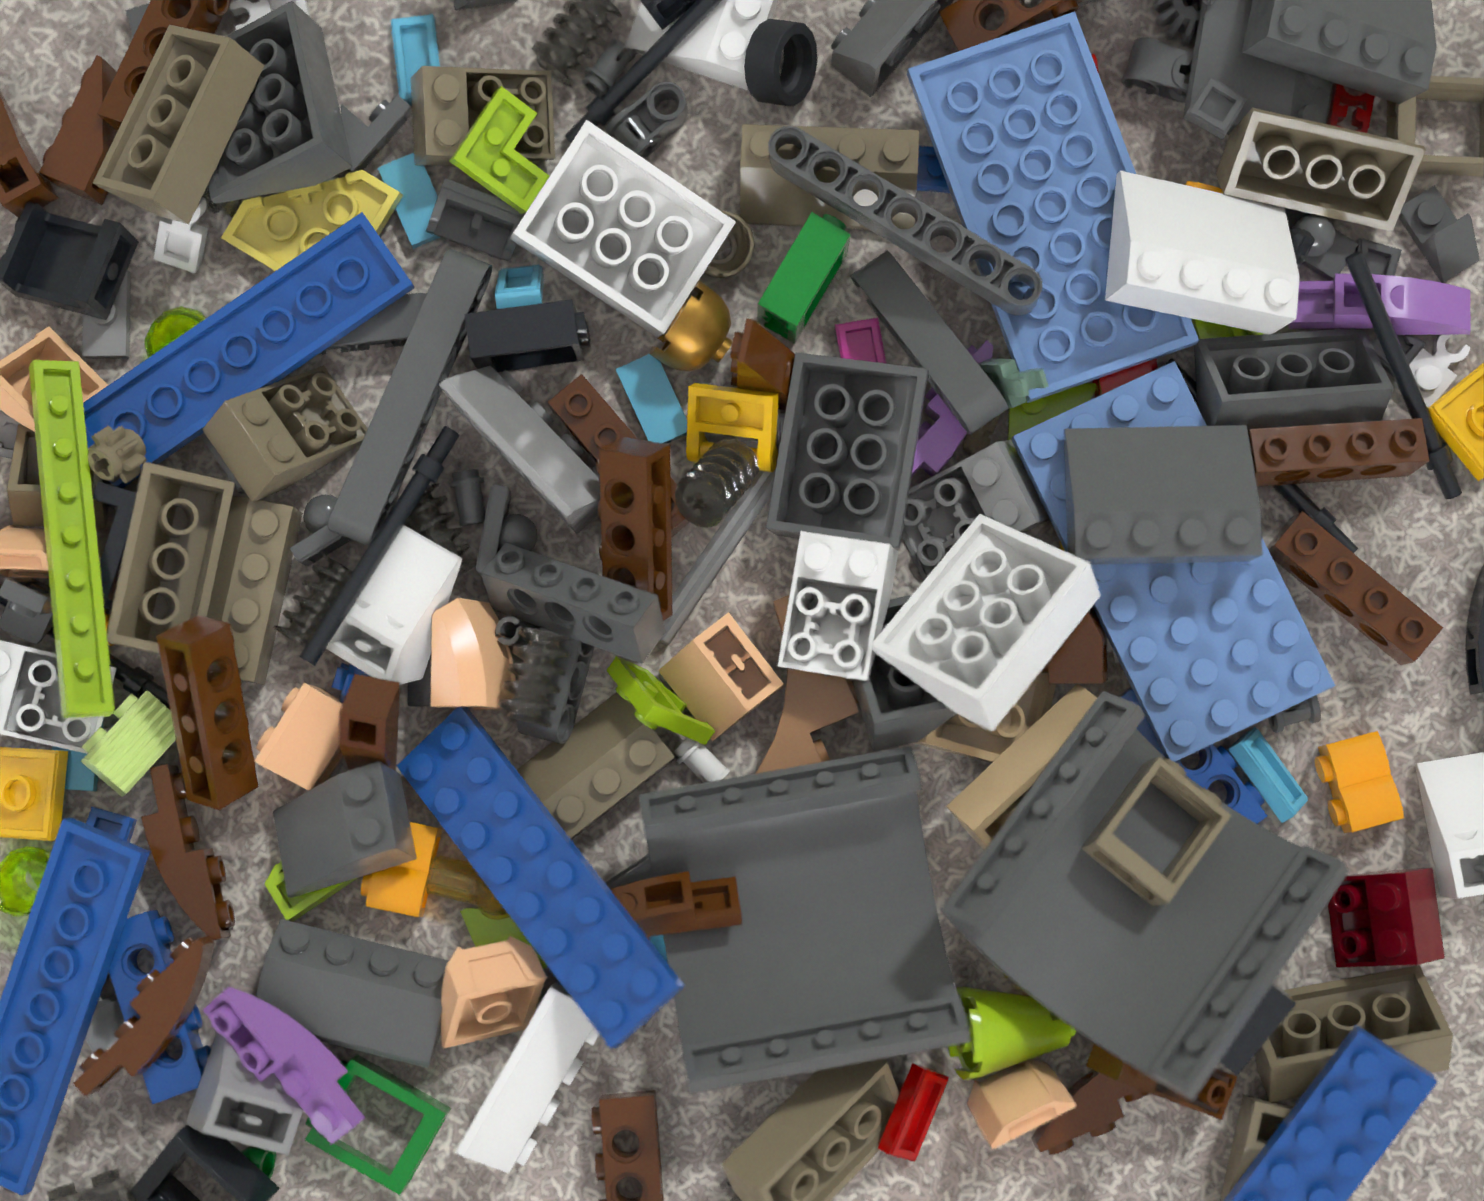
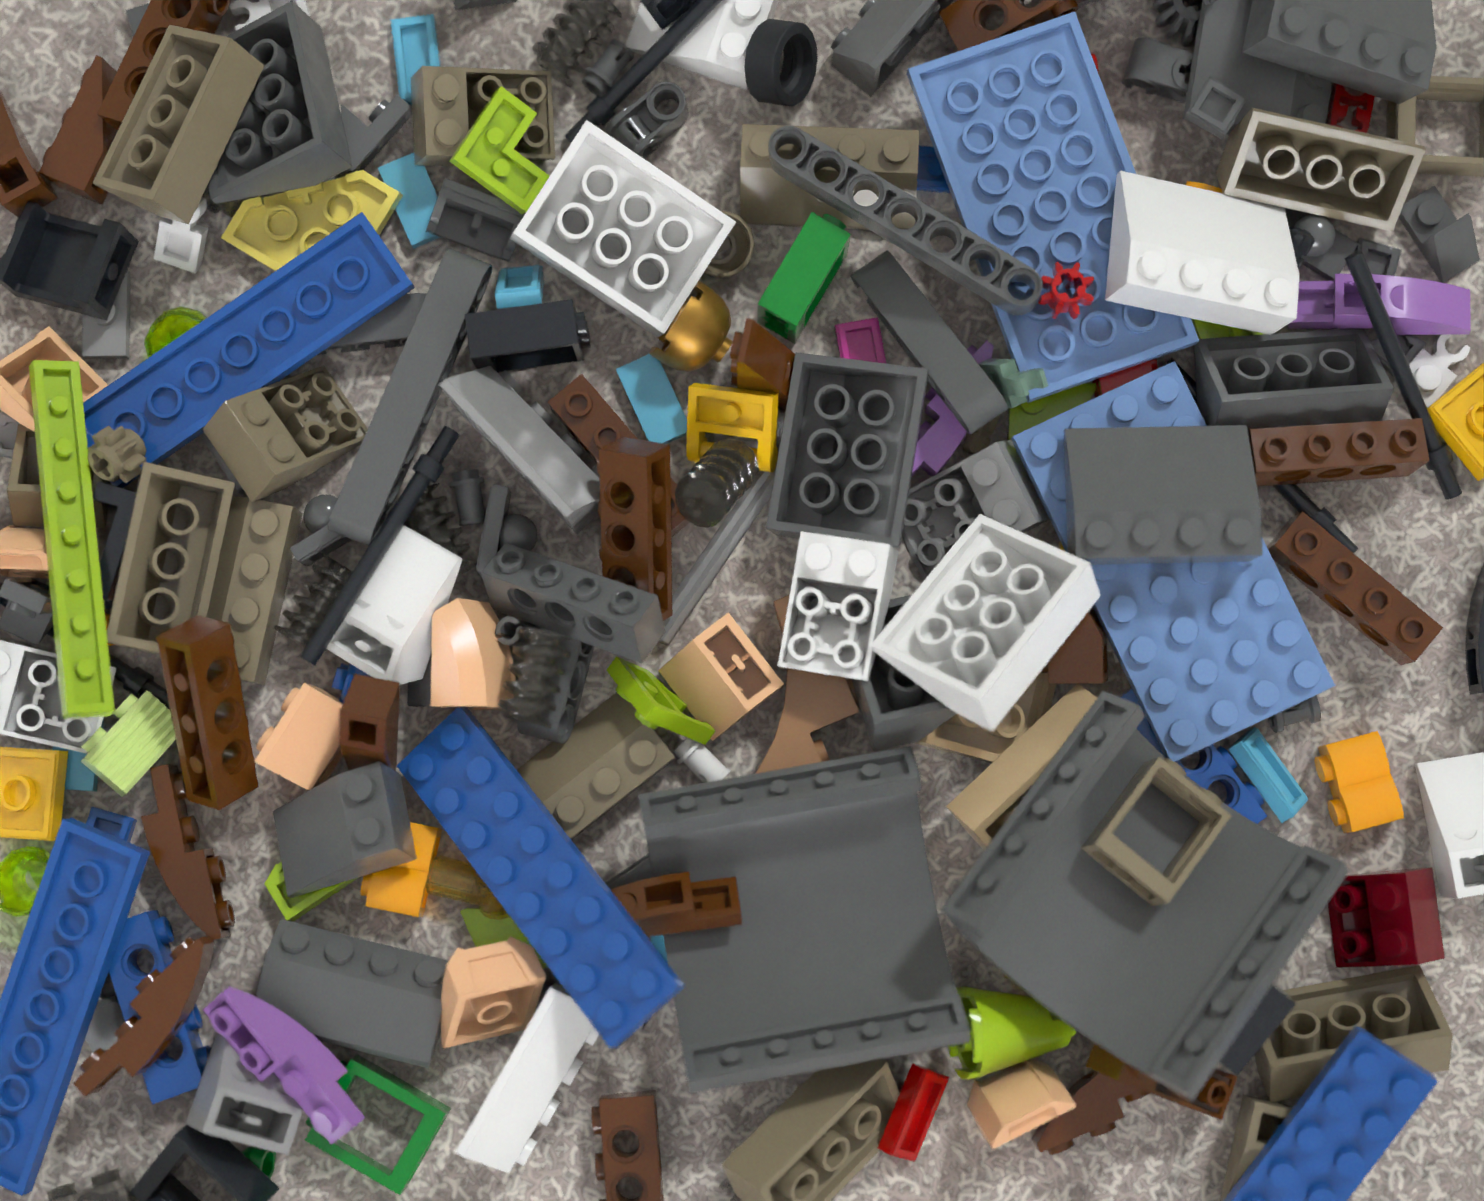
none -> red gear [1038,262,1094,319]

